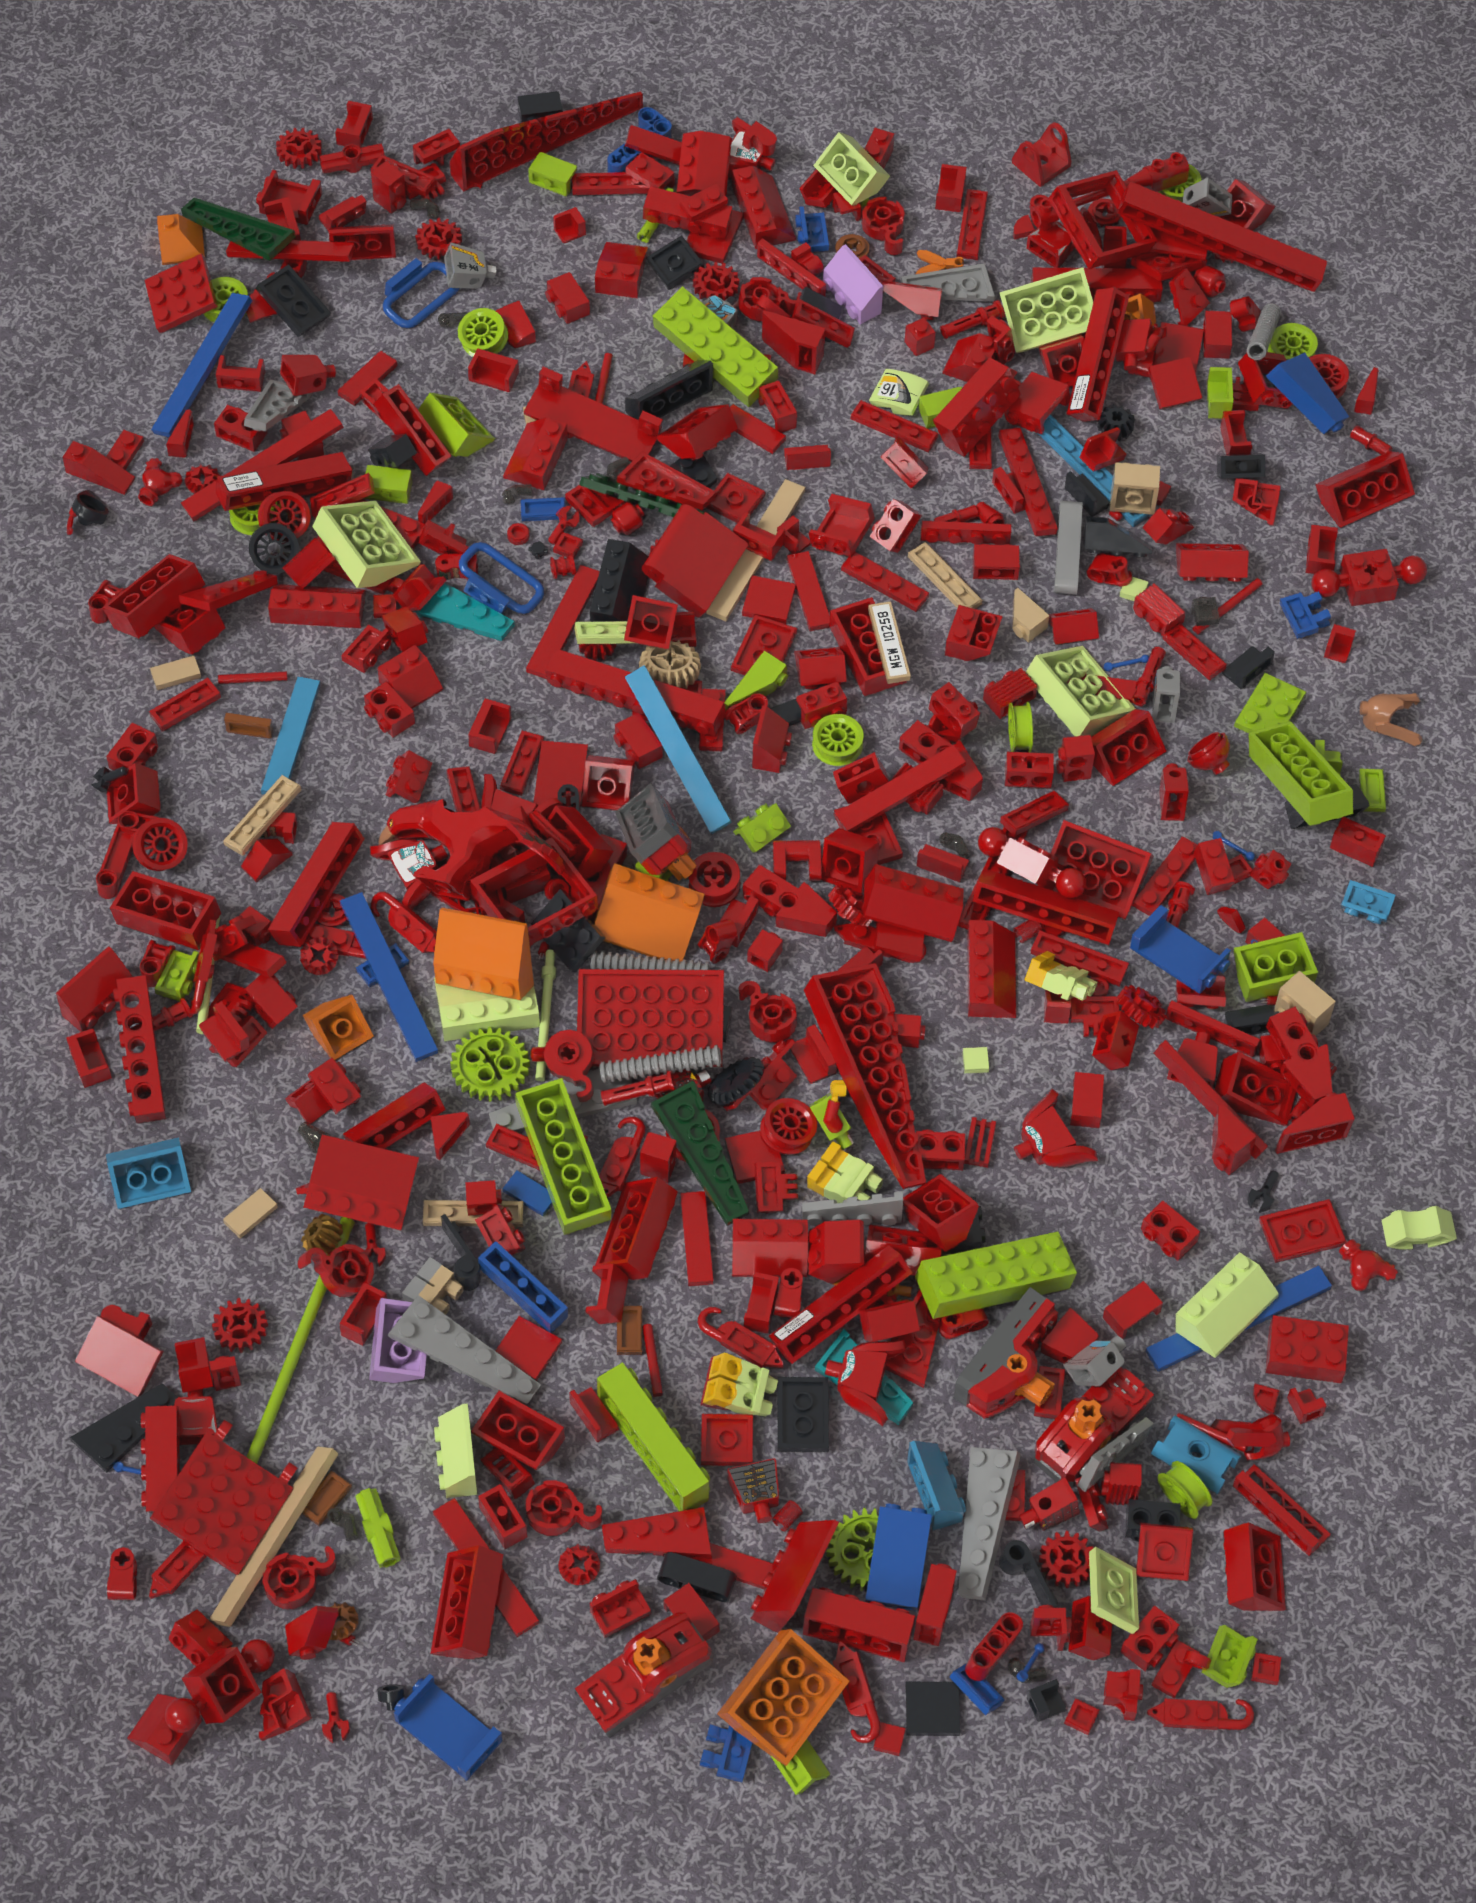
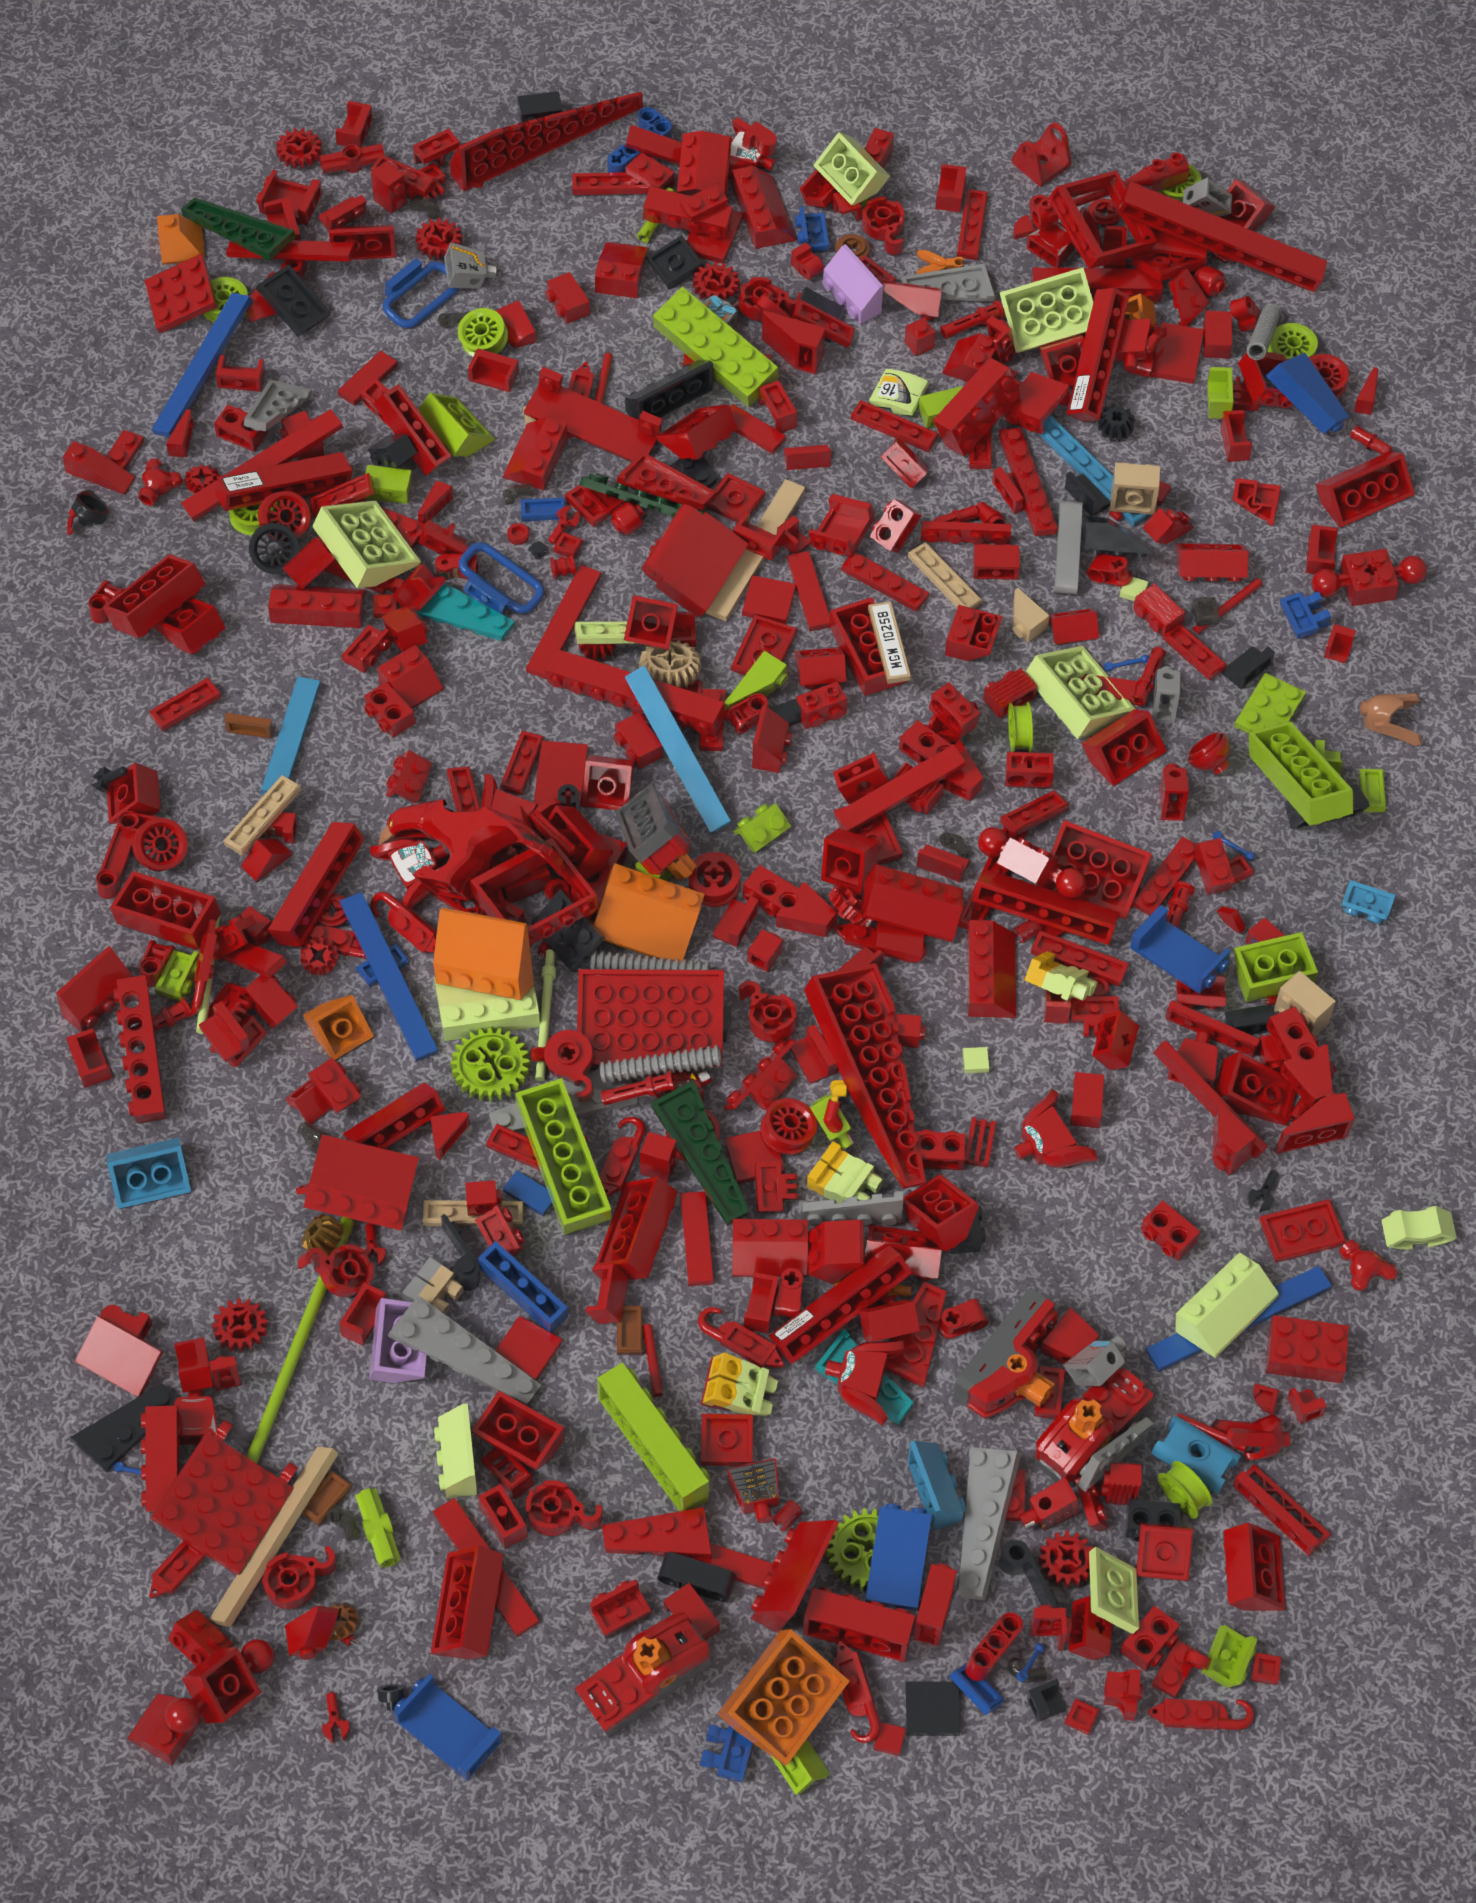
red brick [106,722,158,770] -> none
red piece [107,1547,137,1600] -> none
tan tile [150,656,201,690] -> none
red wing [179,570,278,612] -> none
red bar [218,671,288,684] -> none
tan tile [223,1188,278,1239] -> none
red slope [259,1668,312,1741] -> none
red torso [280,355,336,396] -> none
red panel [468,698,512,754] -> none
lime panel [528,152,577,197] -> none
red panel [553,207,586,243] -> none
red gear [558,1544,600,1585] -> none
red panel [569,1387,619,1442] -> none
black slope [590,539,648,622] -> none
clear smoke arm [606,457,630,483] -> none
red piece [698,919,737,964] -> none
black gear [707,1057,764,1105] -> none
red tile [757,238,826,297] -> none
red connector [773,840,821,881] -> none
black plate [777,1377,829,1452] -> none
lime wheel [812,714,864,766] -> none
lime brick [915,1232,1077,1319] -> none
red brick [1056,735,1095,782] -> none
red panel [1079,427,1127,472] -> none
red panel [1103,1281,1163,1339] -> none
red gear [1117,985,1167,1029] -> none
red tile [1148,357,1202,410] -> none
black brick [1217,453,1265,479] -> none
red brick [1249,850,1291,889] -> none
red panel [1330,817,1386,867] -> none

